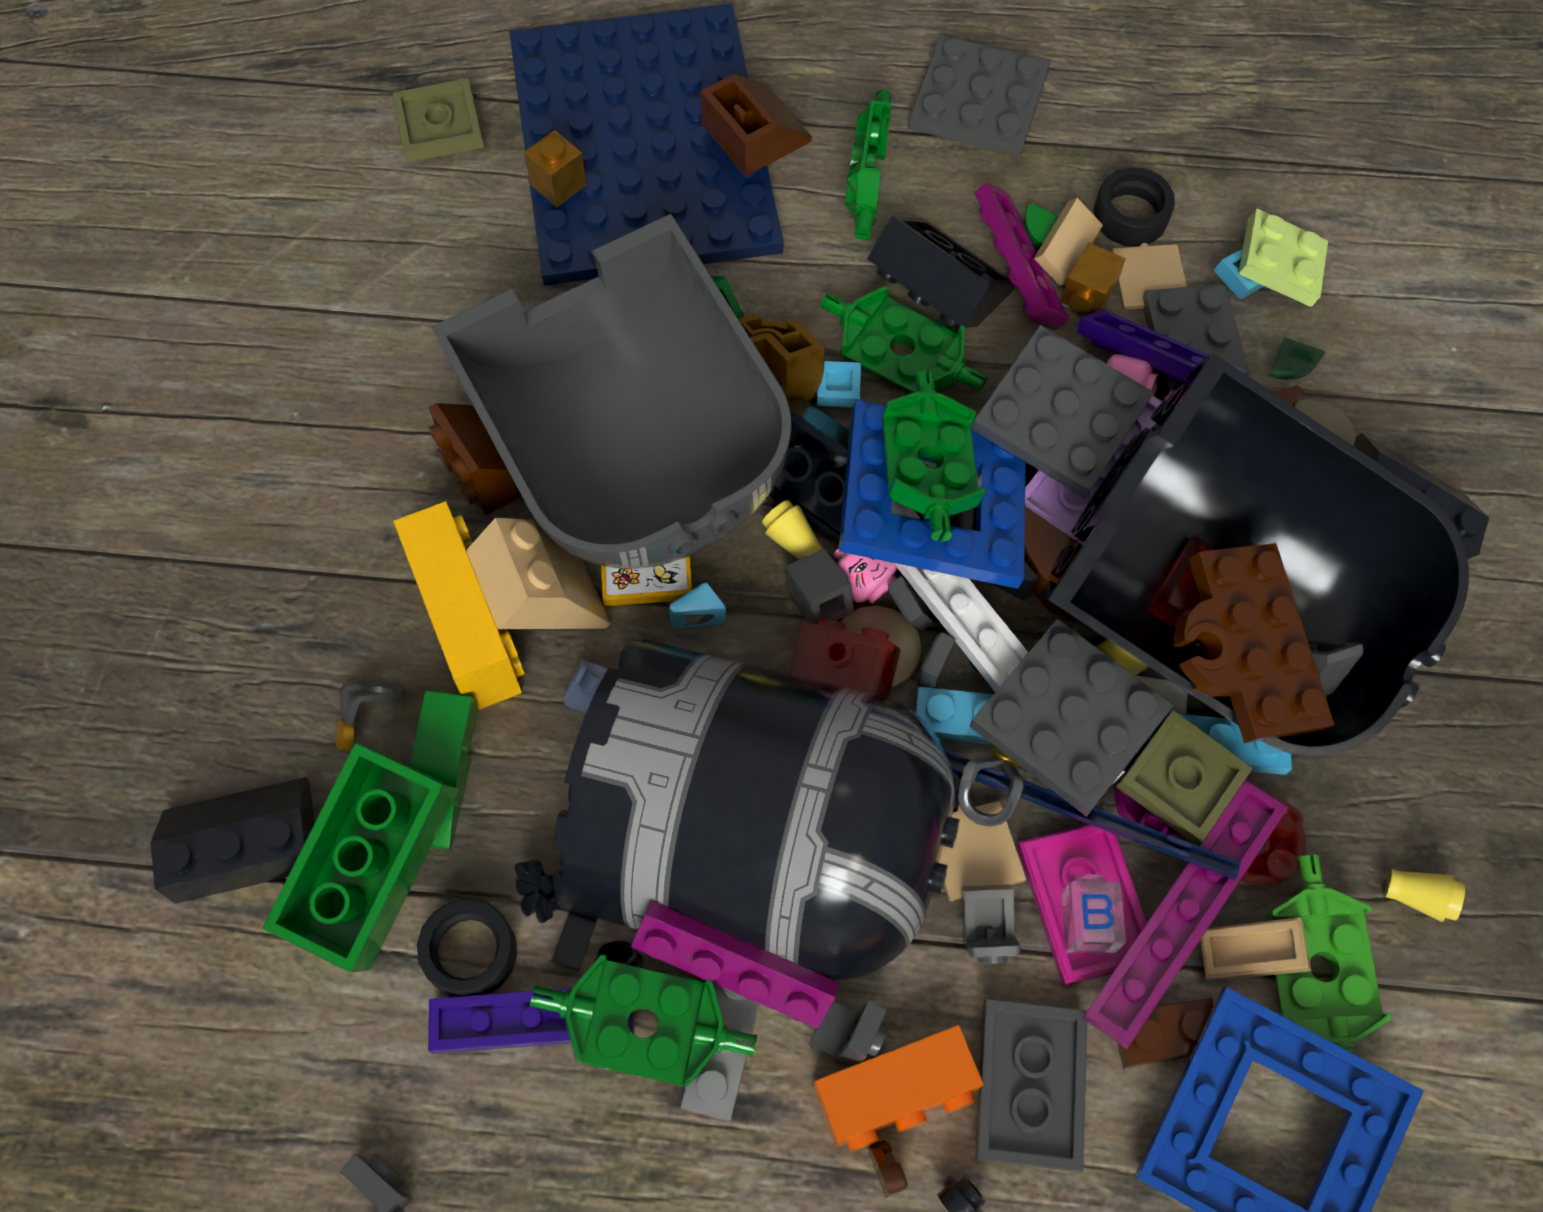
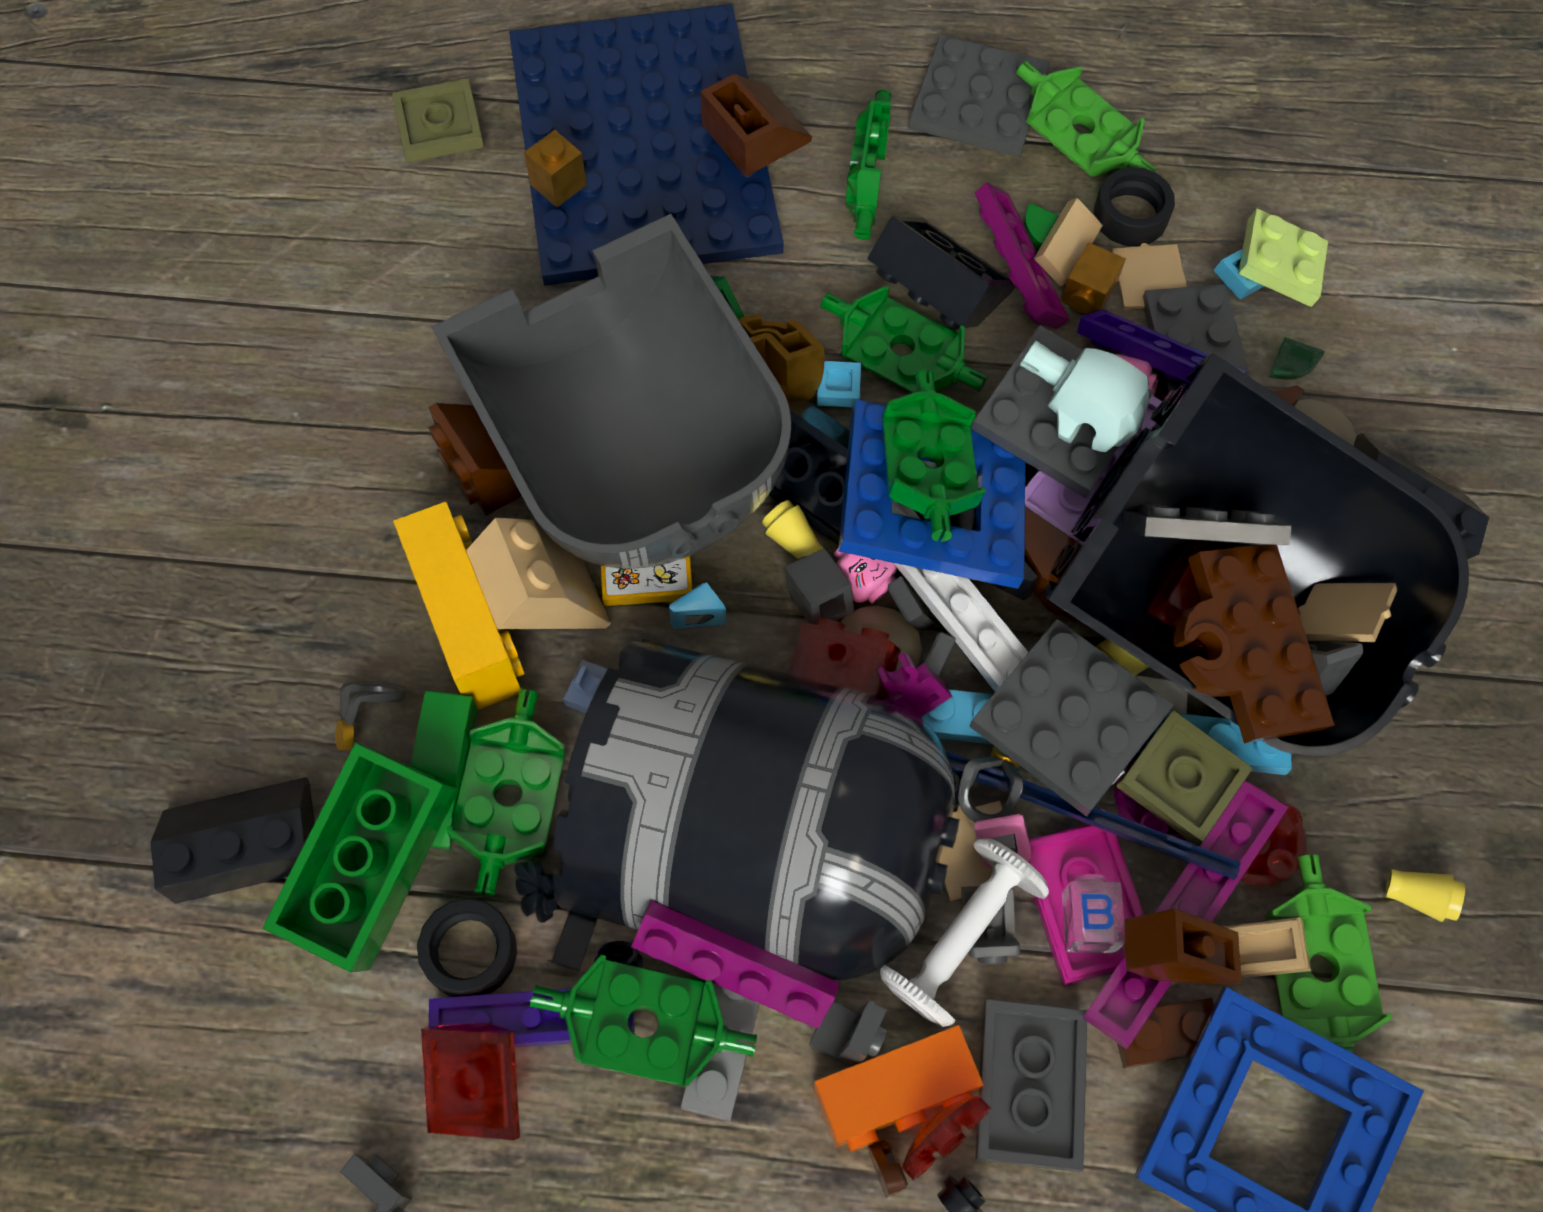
none -> clear red slope [421,1022,520,1140]
none -> green plate [447,689,565,897]
none -> magenta plate [877,653,952,717]
none -> white hose [880,838,1049,1028]
none -> clear red dish [902,1095,991,1181]
none -> bright pink slope [974,814,1032,868]
none -> bright green plate [1016,60,1157,176]
none -> light aqua piece [1020,340,1149,452]
none -> plate [1122,504,1291,545]
none -> reddish brown slope [1123,909,1242,985]
none -> tan piece [1298,583,1397,642]

